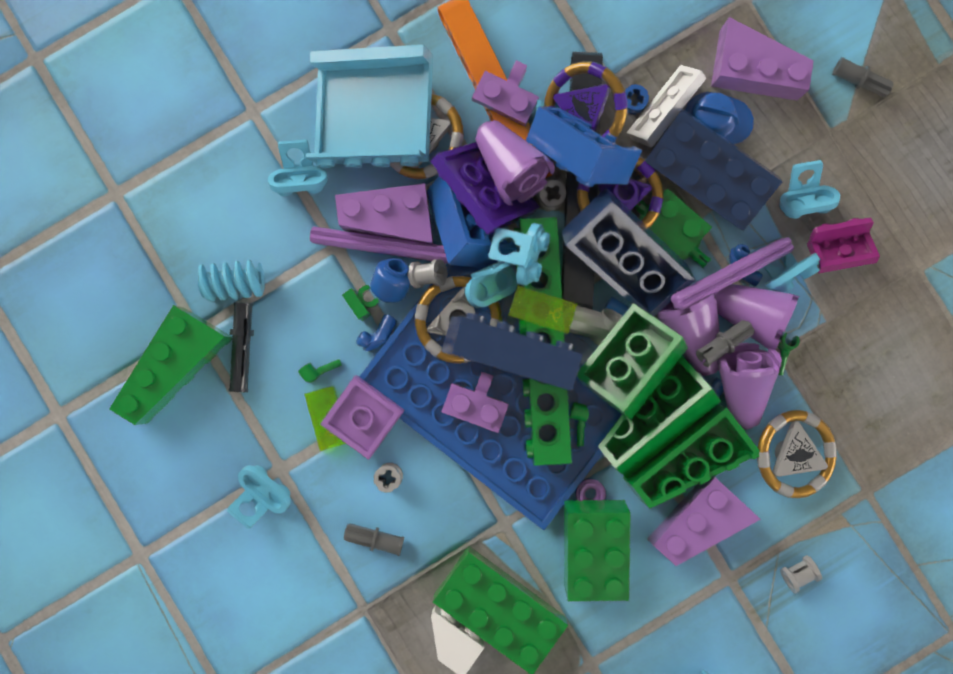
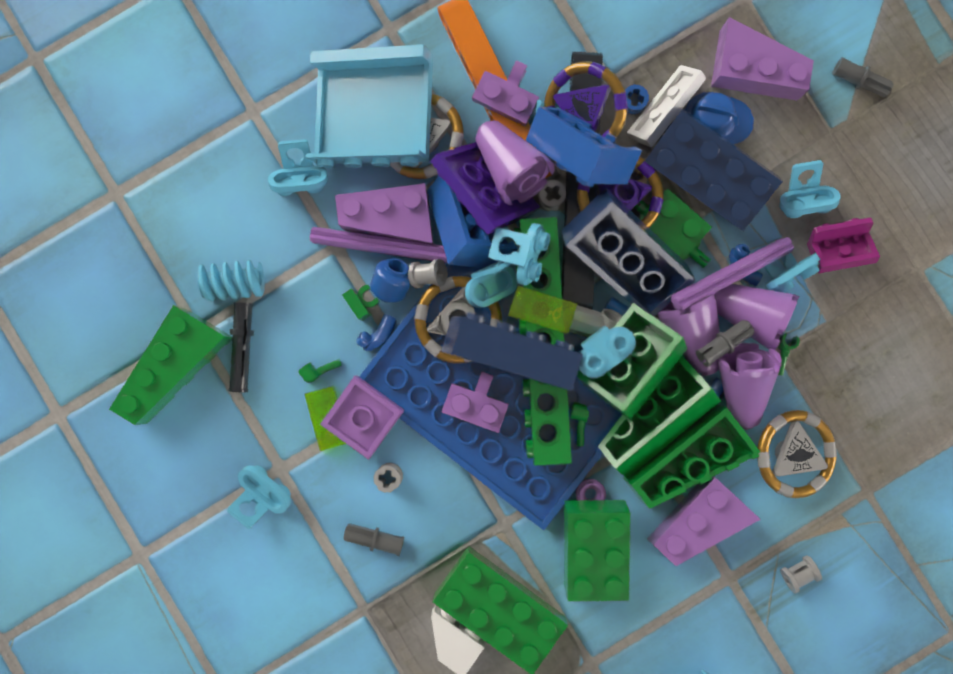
none -> medium azure bracket [579,325,635,378]

